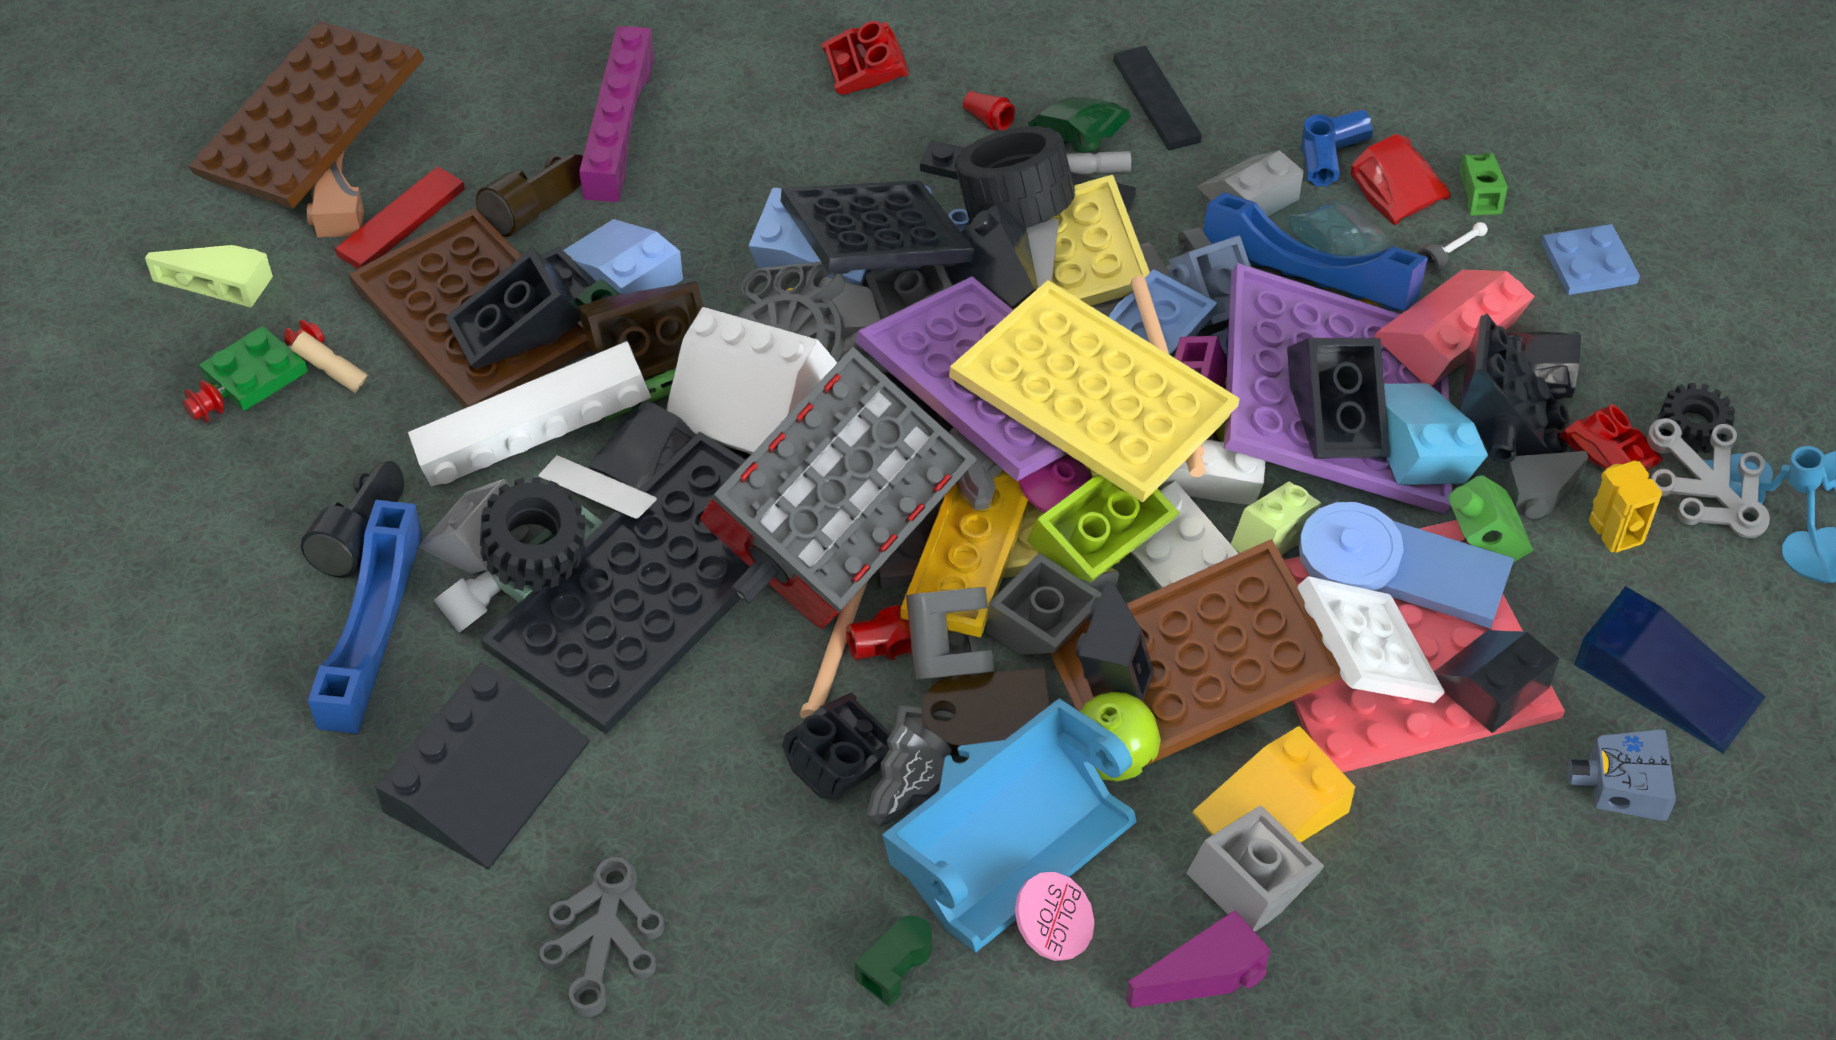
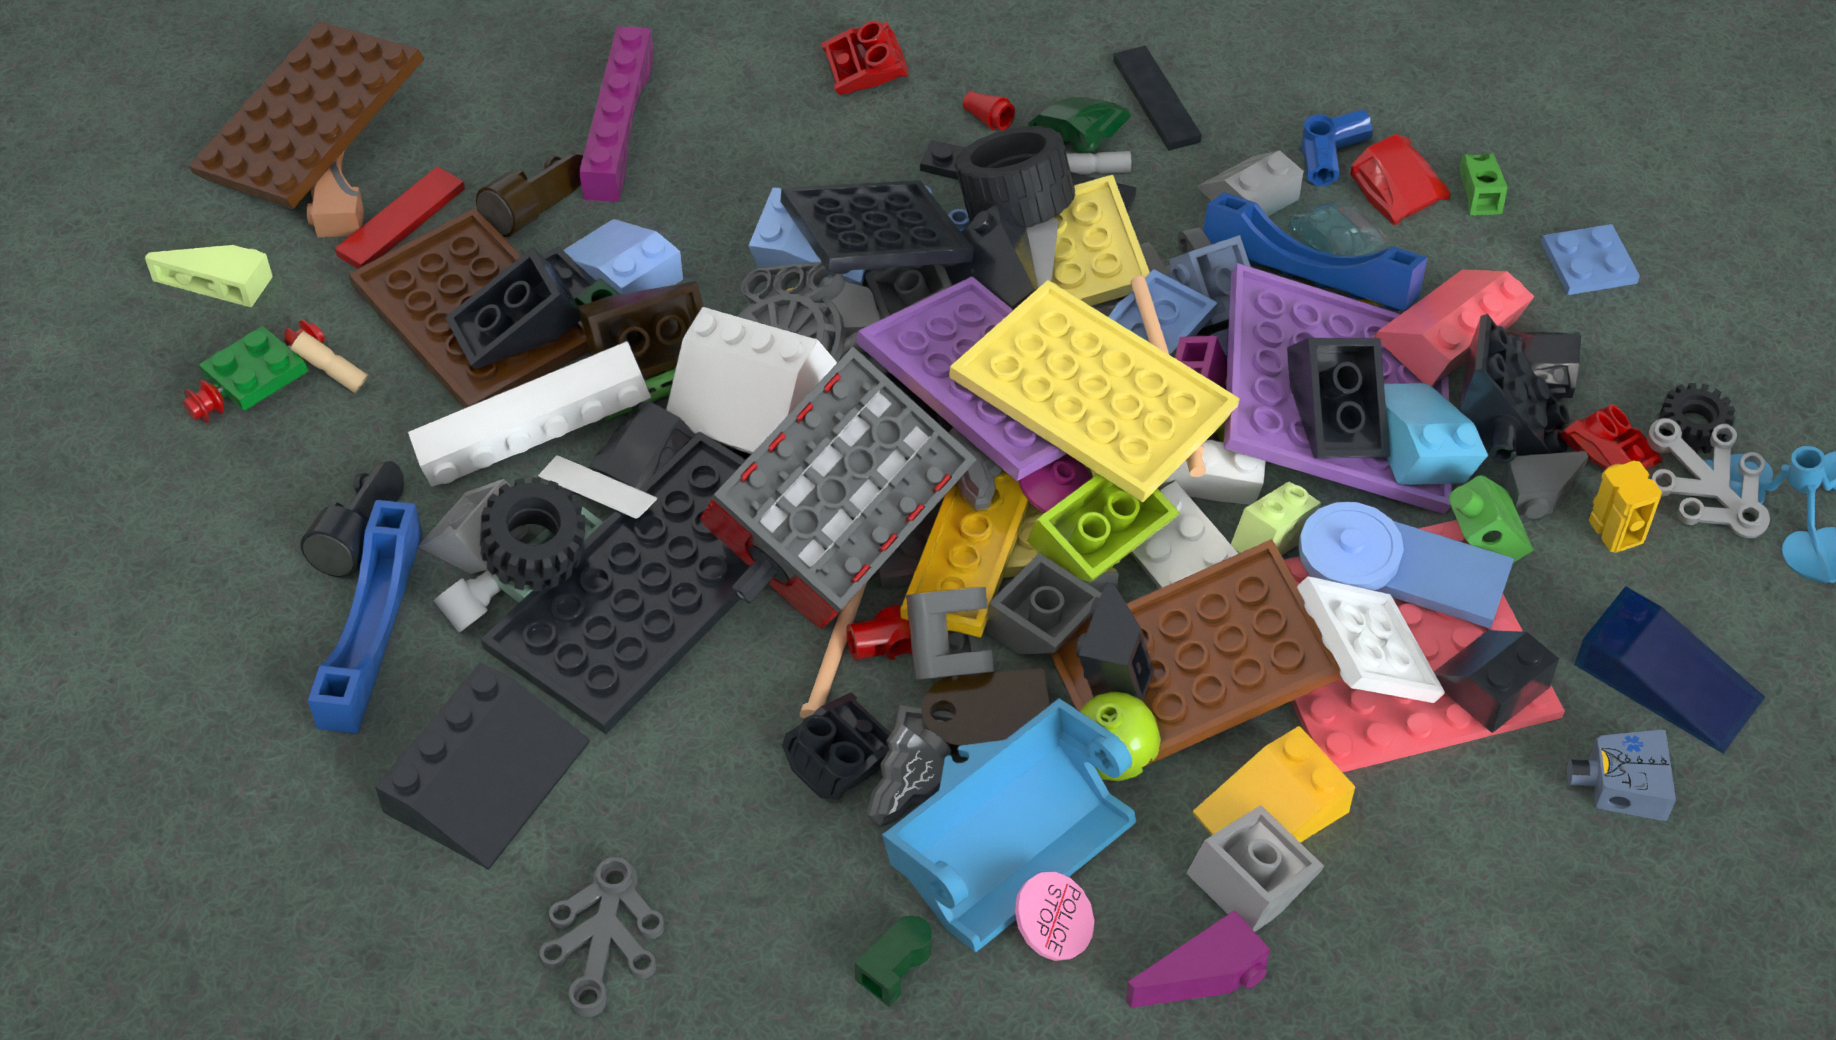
hinge [1416,222,1487,275] -> none

